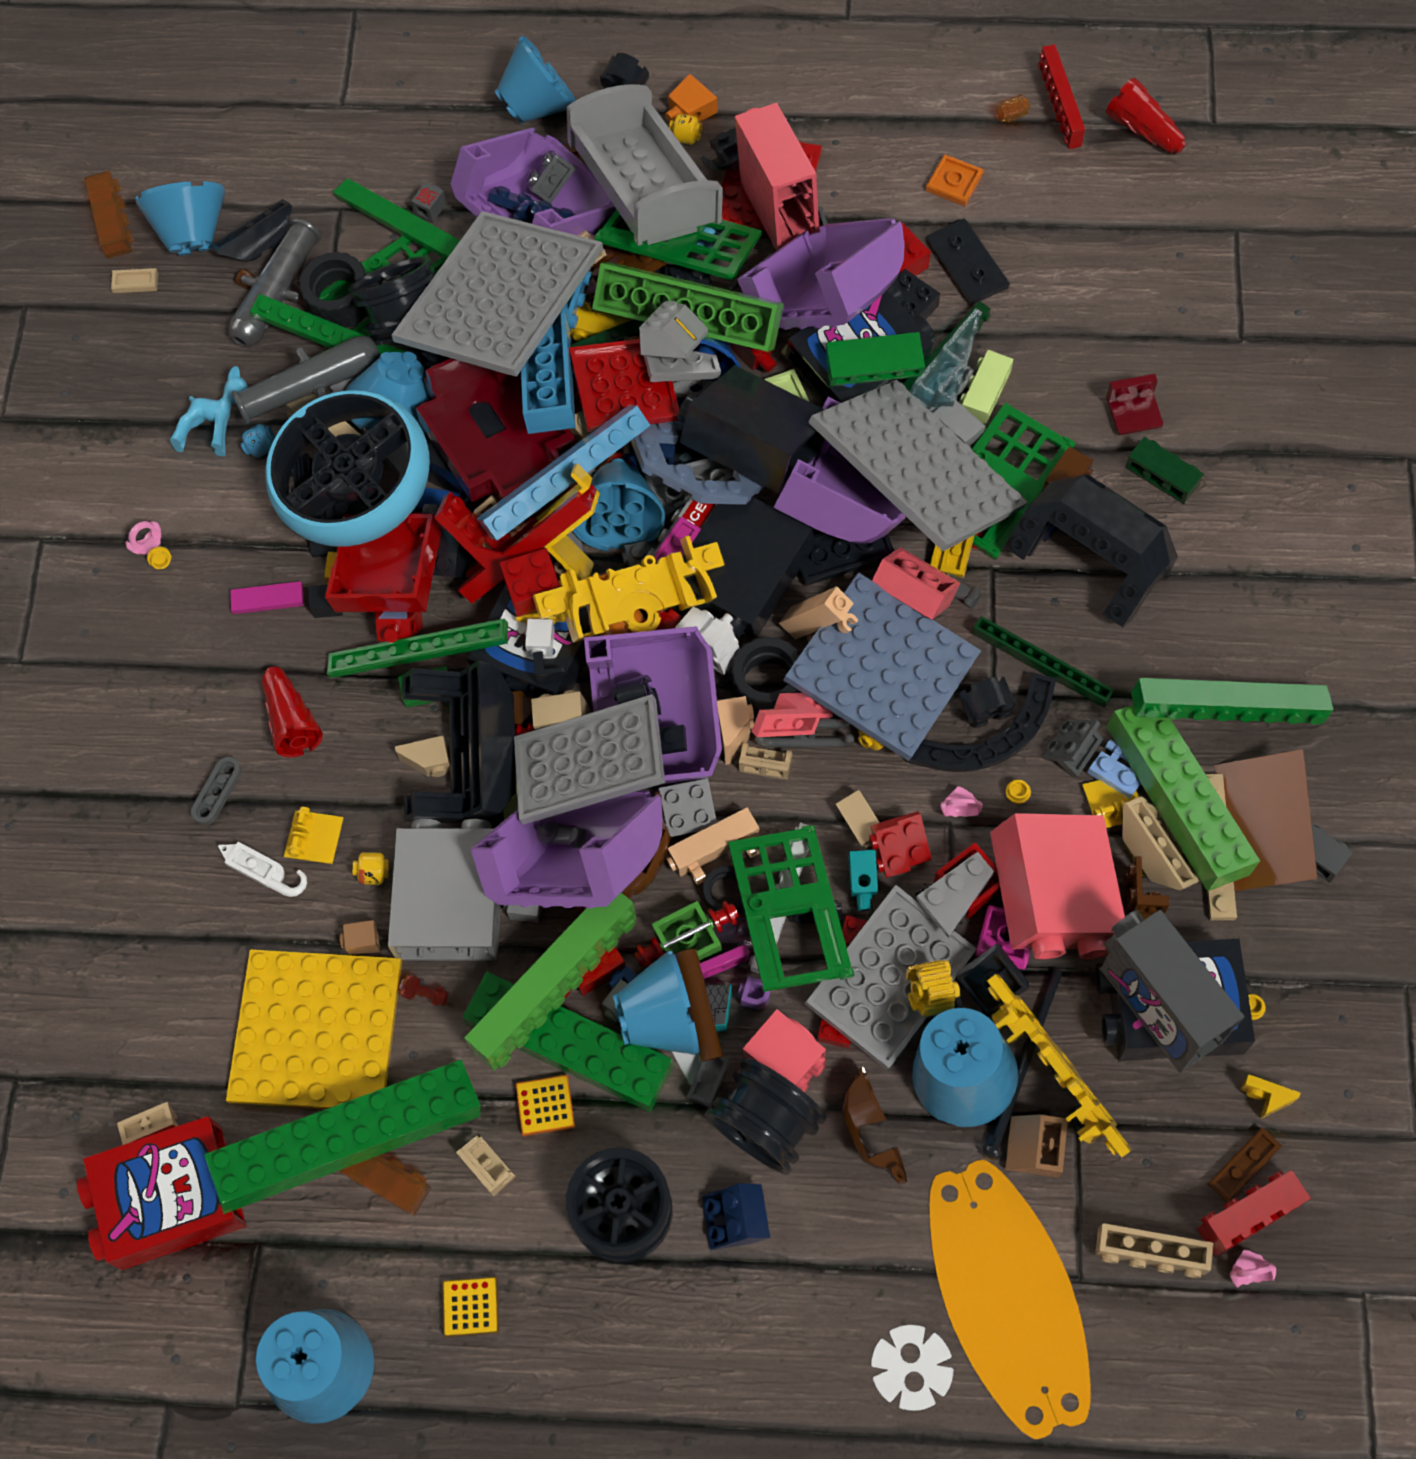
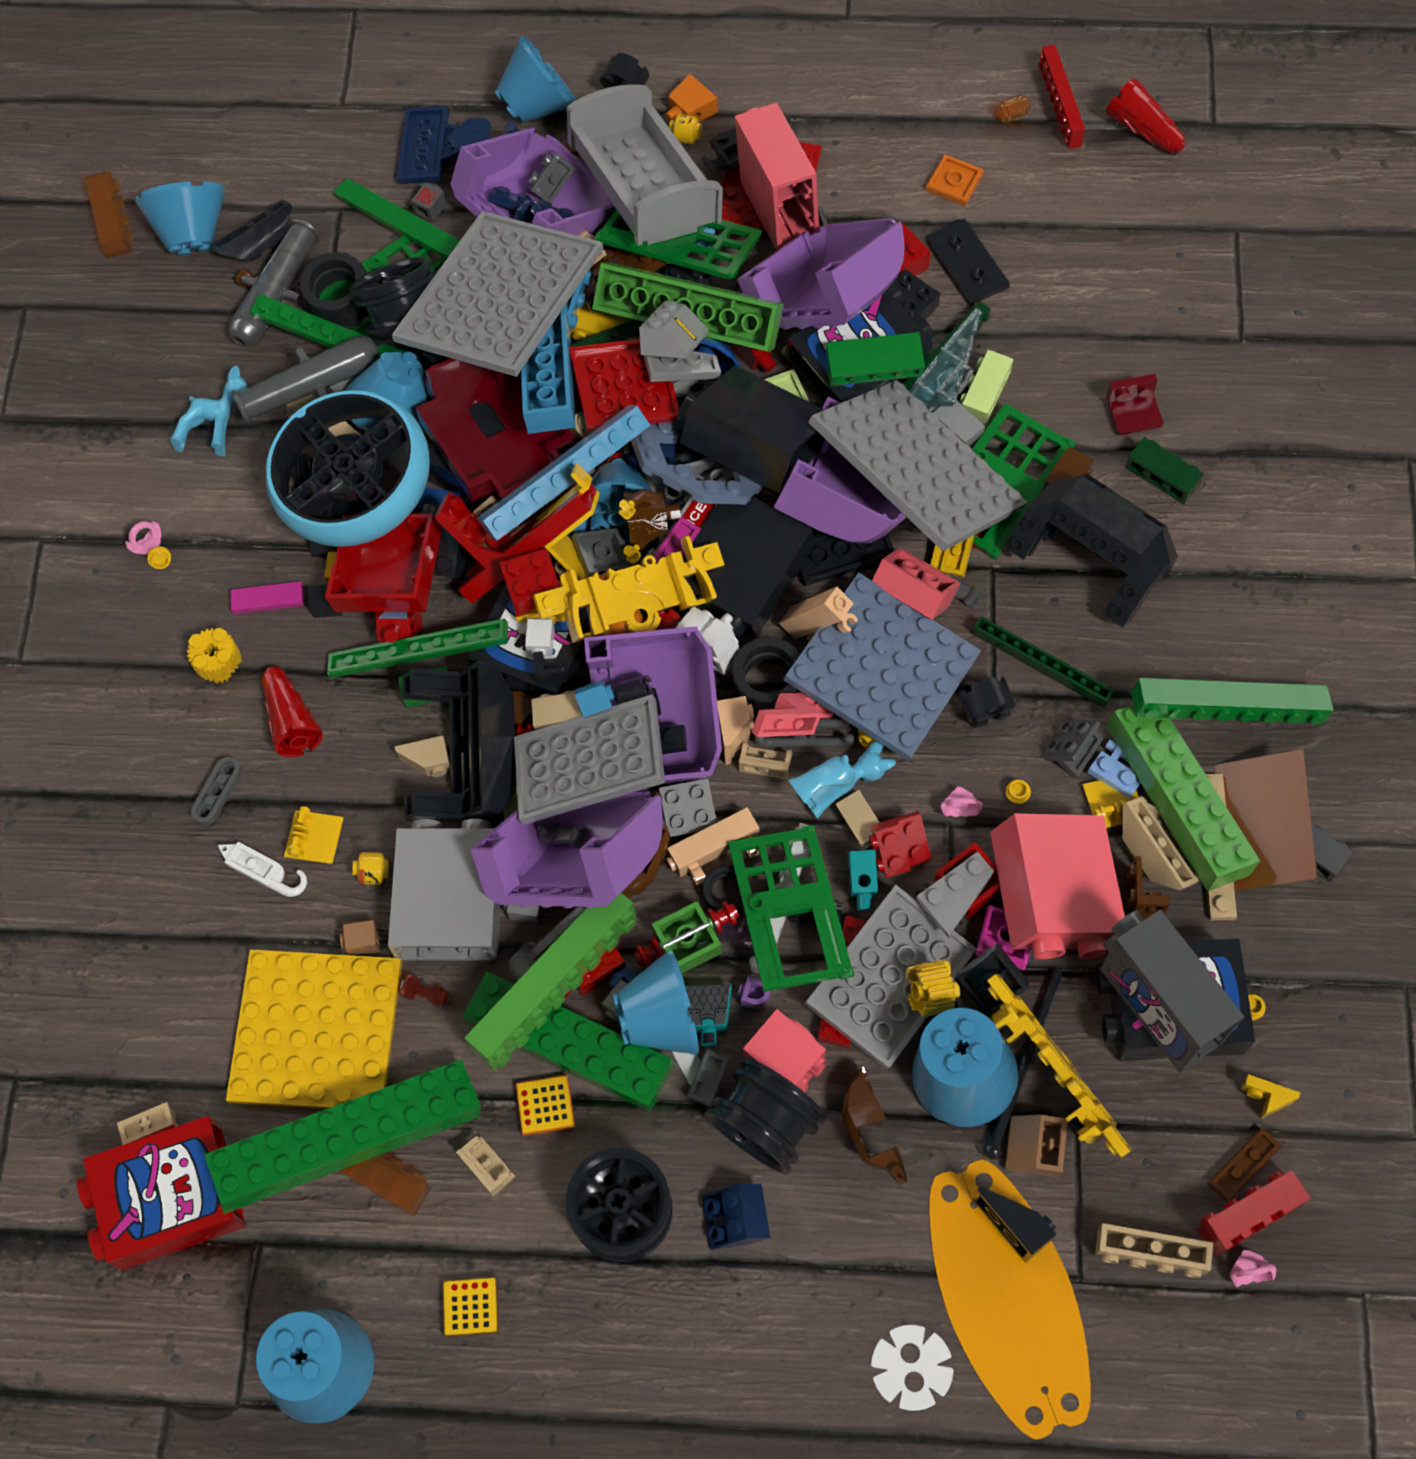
tan tile [111,268,158,293] -> none
dark azure head [241,424,276,458] -> none
reddish brown piece [674,949,723,1062] -> none
dark pink tile [700,944,750,980] -> none
black plate [909,673,1056,772] -> none
none -> yellow brick [187,628,242,684]
none -> dark blue plate [397,106,519,184]
none -> clear piece [509,906,586,978]
none -> dark grey plate [571,528,633,578]
none -> dark azure brick [575,679,615,718]
none -> reddish brown torso [618,489,681,564]
none -> medium azure animal [788,741,896,819]
none -> black slope [972,1186,1057,1263]

